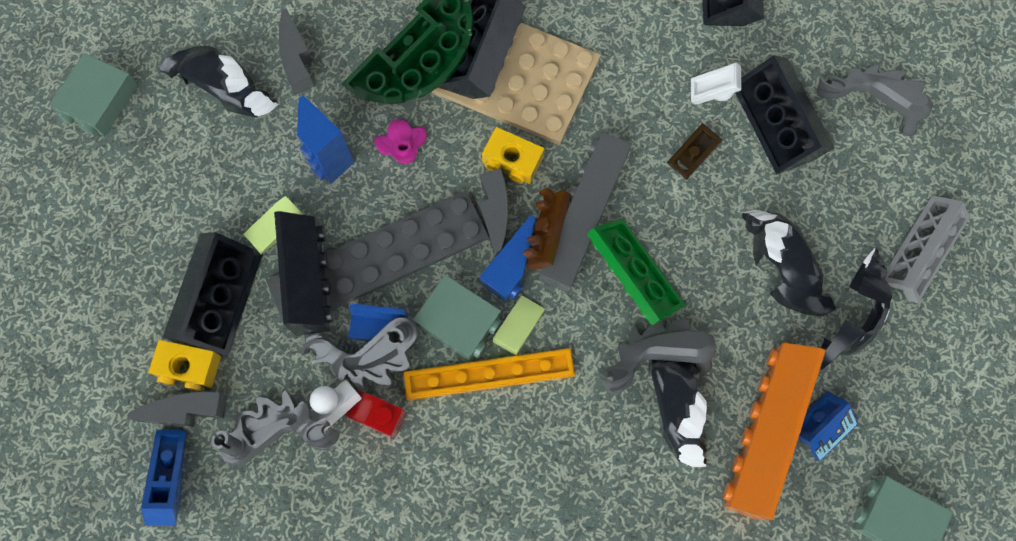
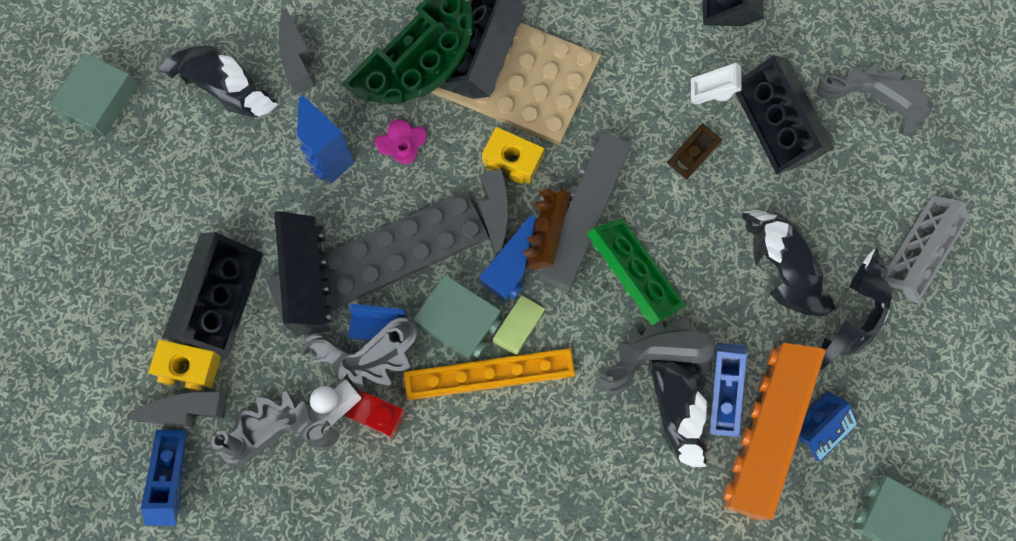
yellowish green slope [243,196,303,254] -> none
none -> slope [710,343,747,437]

